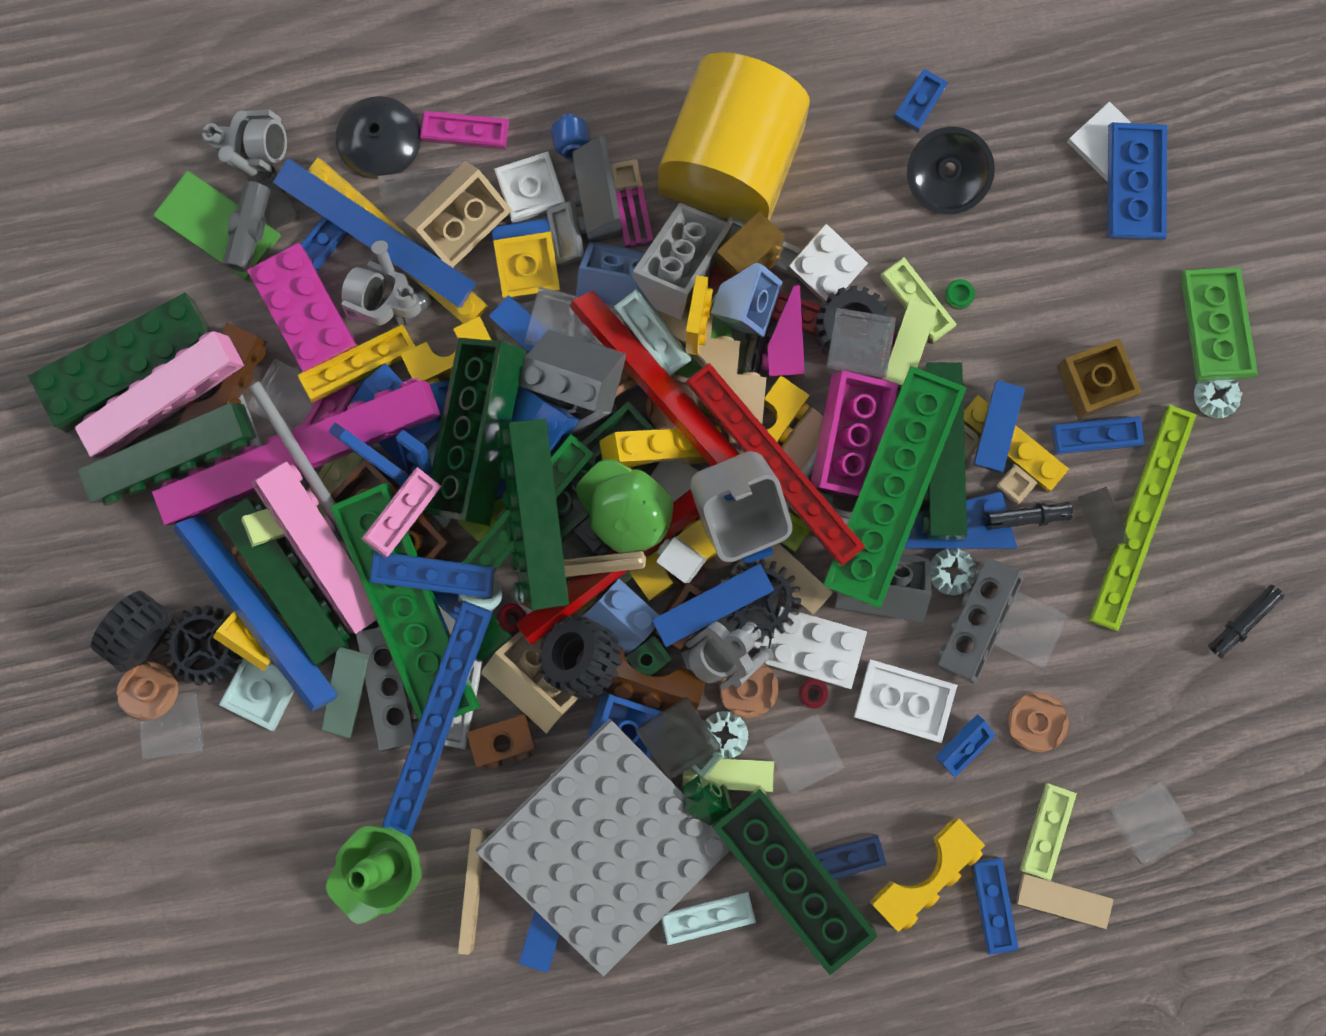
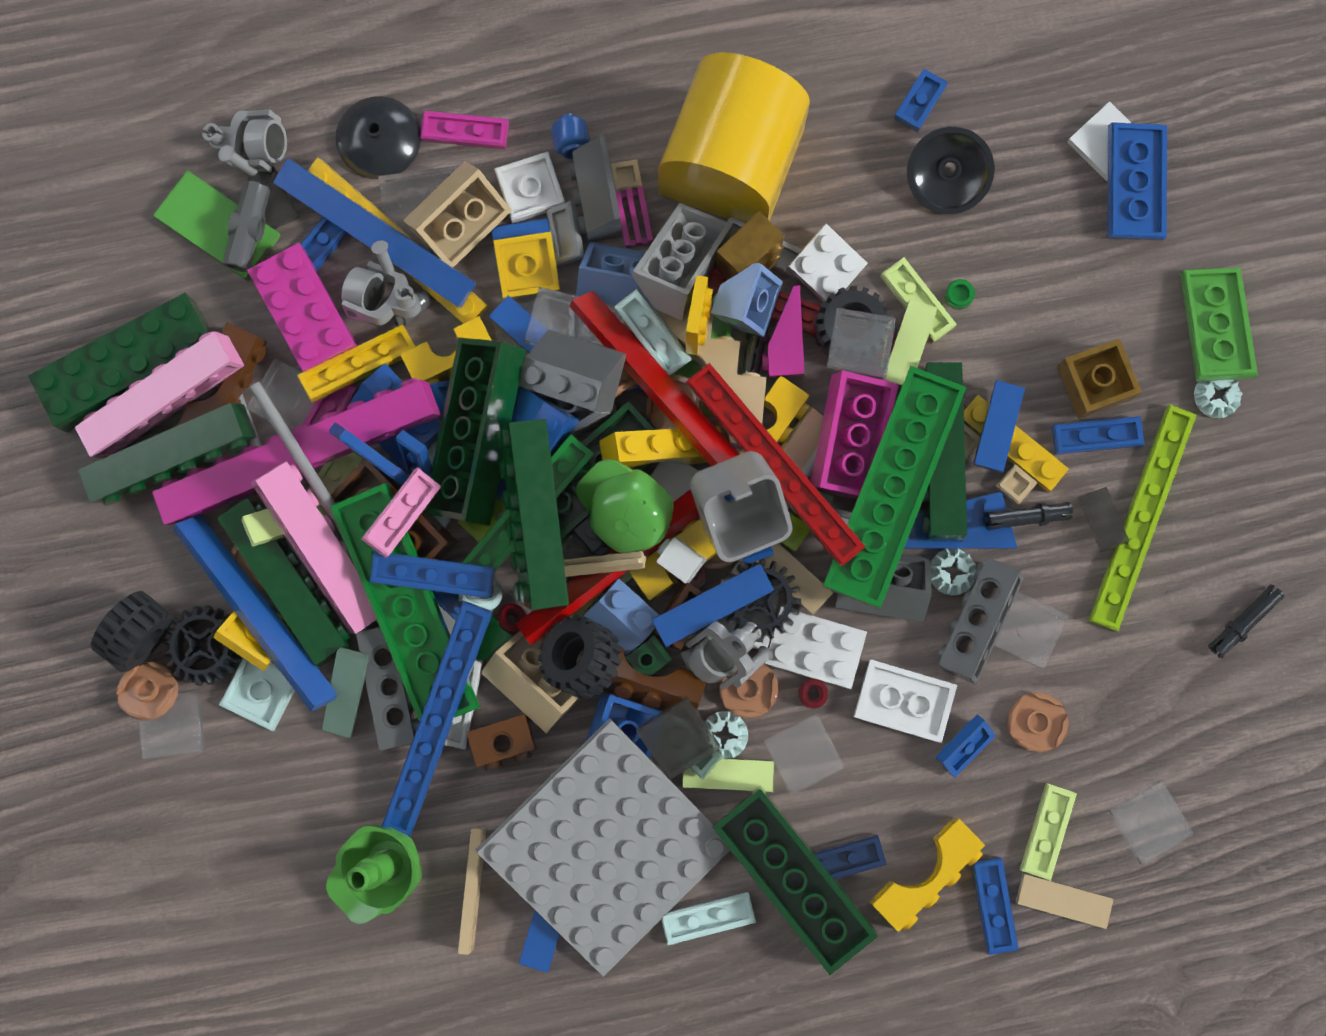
dark green brick [681,775,733,826] -> none

